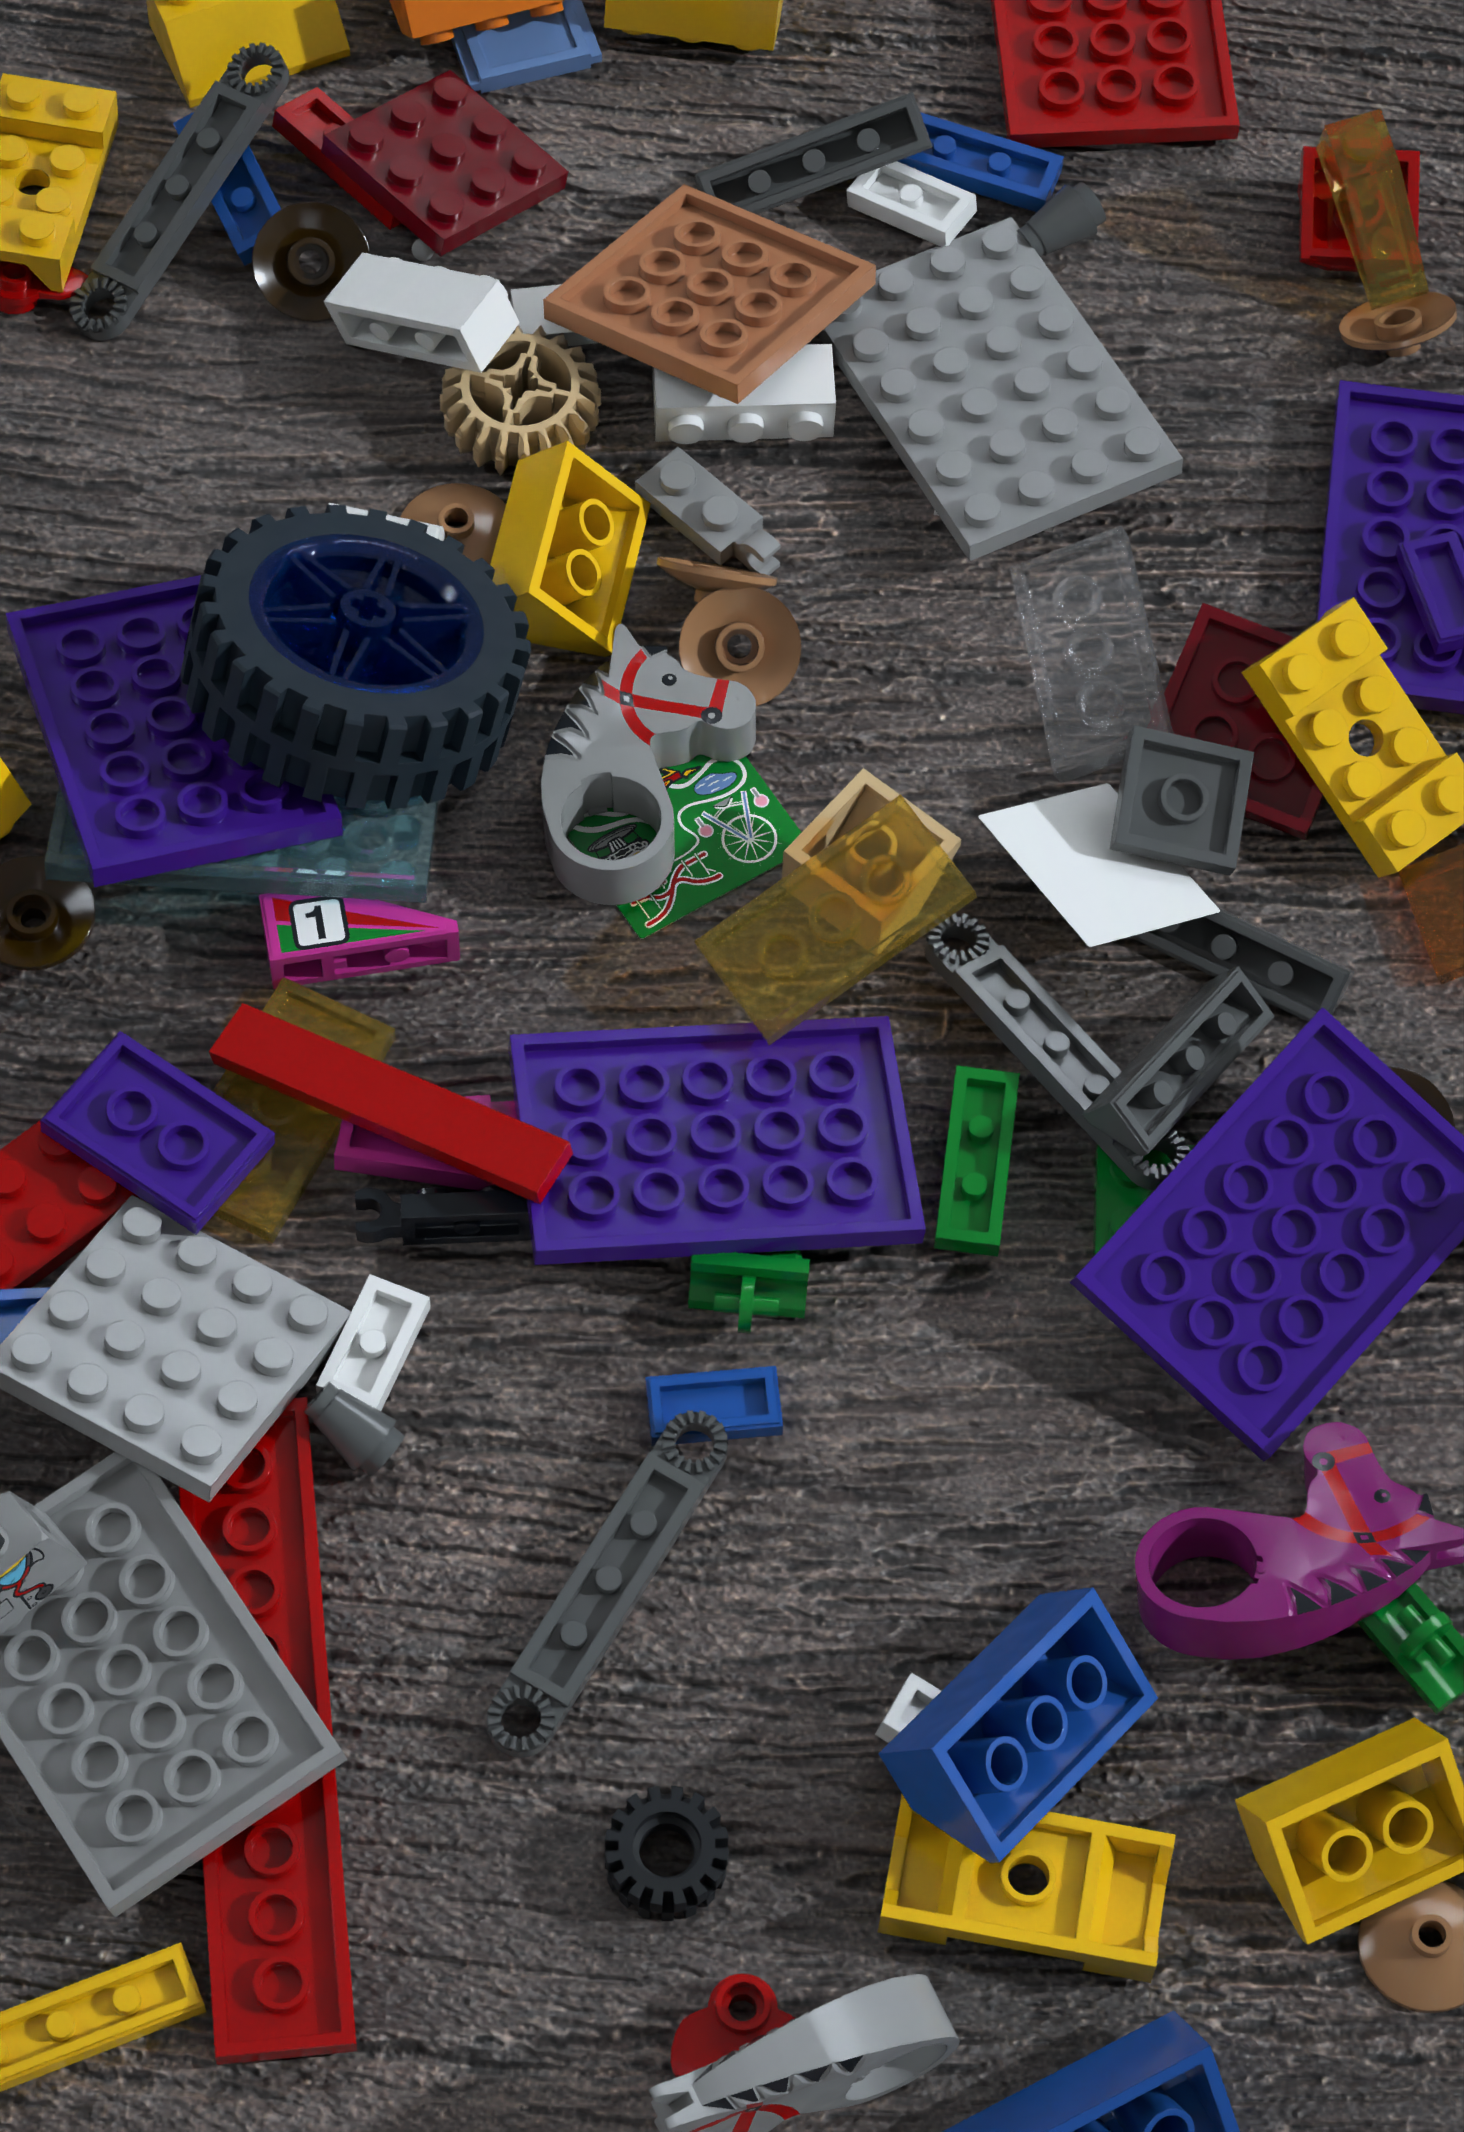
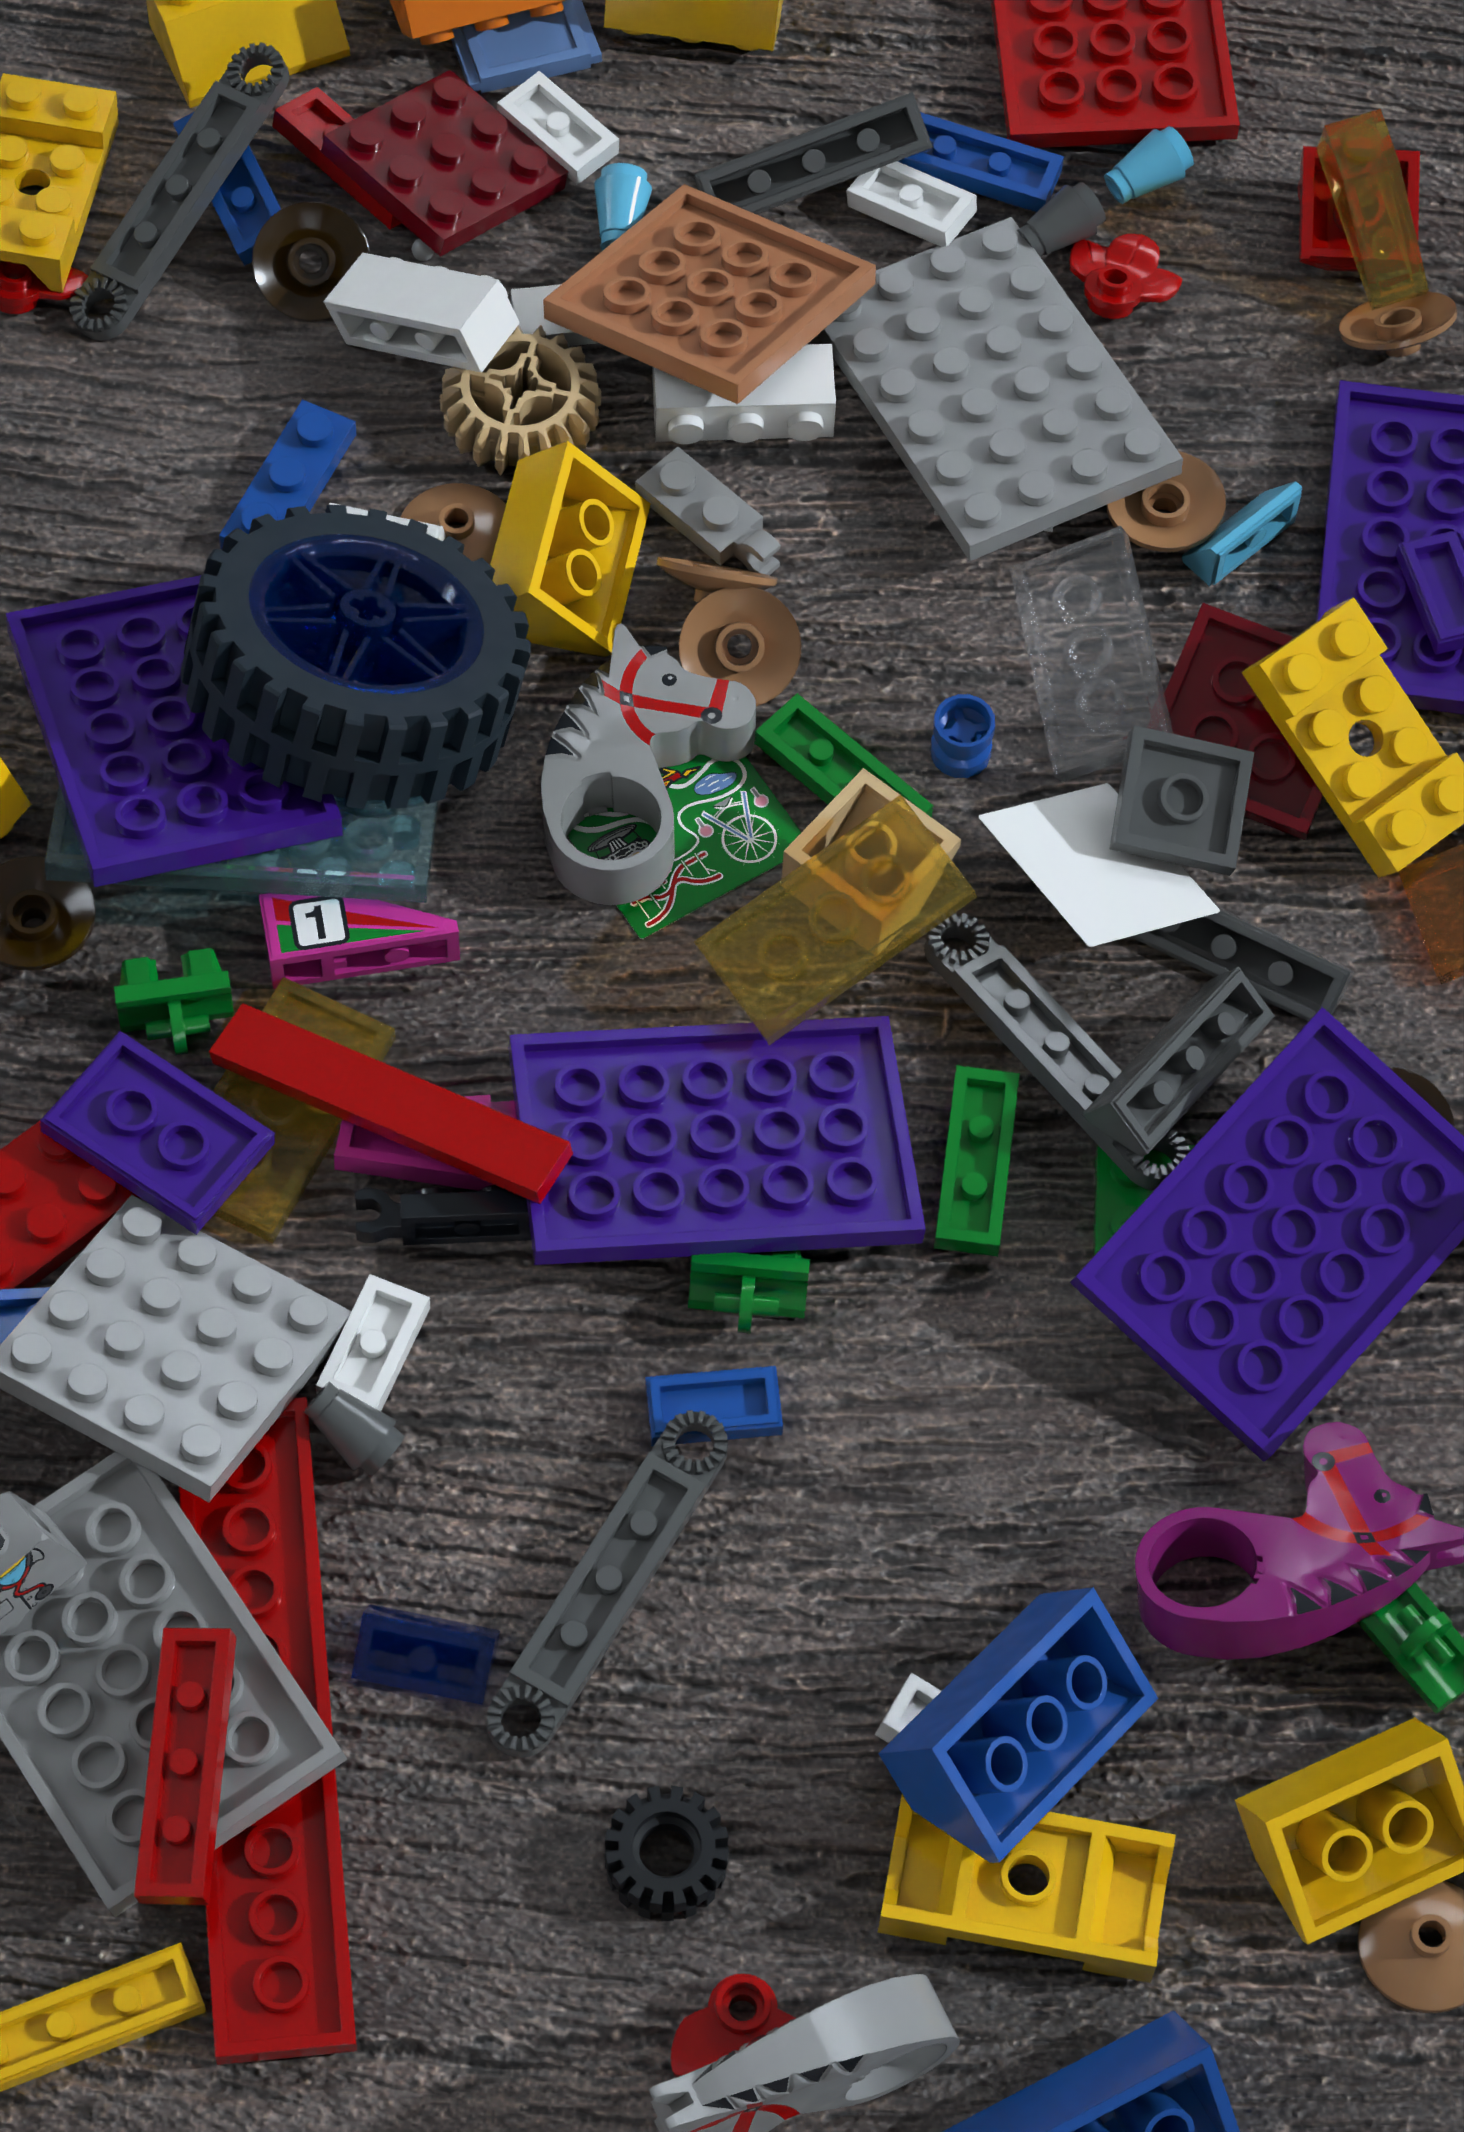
none -> green hips [114,948,234,1055]
none -> red plate [134,1628,237,1905]
none -> blue plate [219,399,356,549]
none -> clear blue slope [351,1605,500,1705]
none -> white plate [497,71,619,185]
none -> medium azure cone [594,163,652,250]
none -> green plate [754,693,933,817]
none -> blue wheel [930,694,995,778]
none -> red plate [1069,234,1183,319]
none -> medium azure cone [1104,126,1194,204]
none -> medium nougat dish [1106,451,1226,552]
none -> medium azure slope [1182,481,1302,587]

